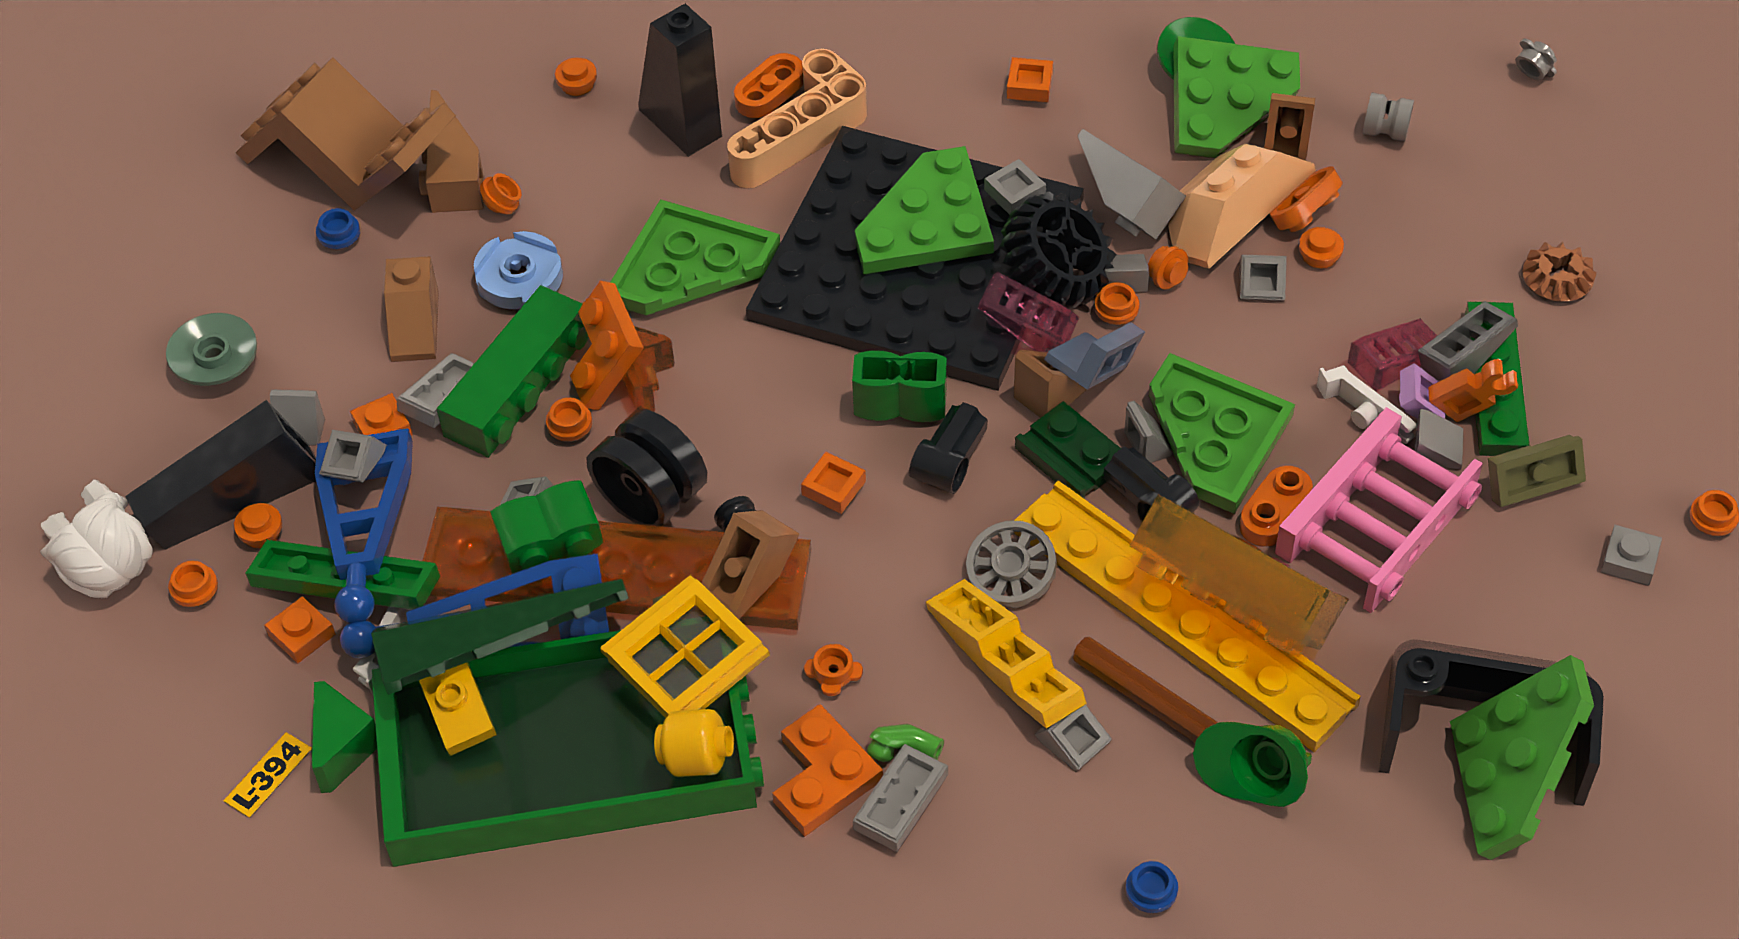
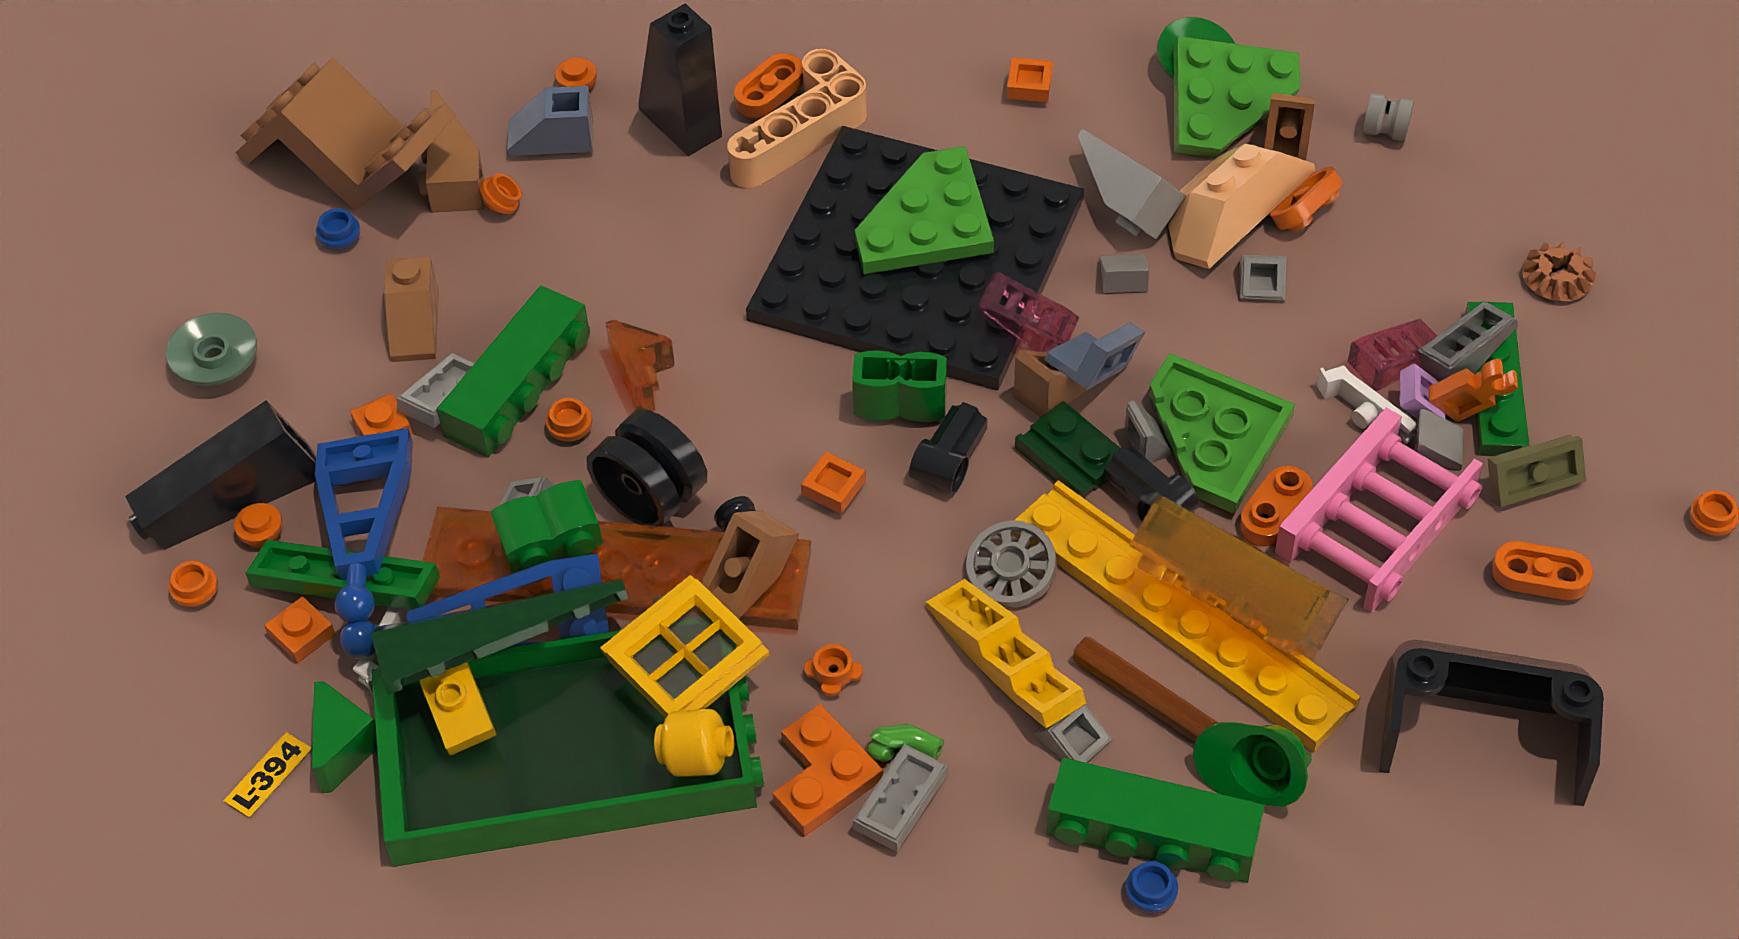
white hair [40,479,153,598] -> none
light grey slope [270,389,325,446] -> none
light grey slope [319,430,387,483] -> none
light blue plate [474,231,563,311] -> none
orange plate [570,280,644,410] -> none
bright green plate [611,199,780,315] -> none
light grey plate [984,159,1046,214] -> none
black gear [999,191,1117,310] -> none
orange plate [1094,282,1140,325] -> none
orange plate [1148,246,1188,290] -> none
orange plate [1299,227,1344,268] -> none
bright green plate [1450,655,1594,860] -> none
light grey plate [1515,38,1557,80] -> none
light grey plate [1601,524,1662,586] -> none
none -> sand blue slope [507,86,594,156]
none -> green brick [1046,757,1265,883]
none -> orange plate [1492,541,1593,600]

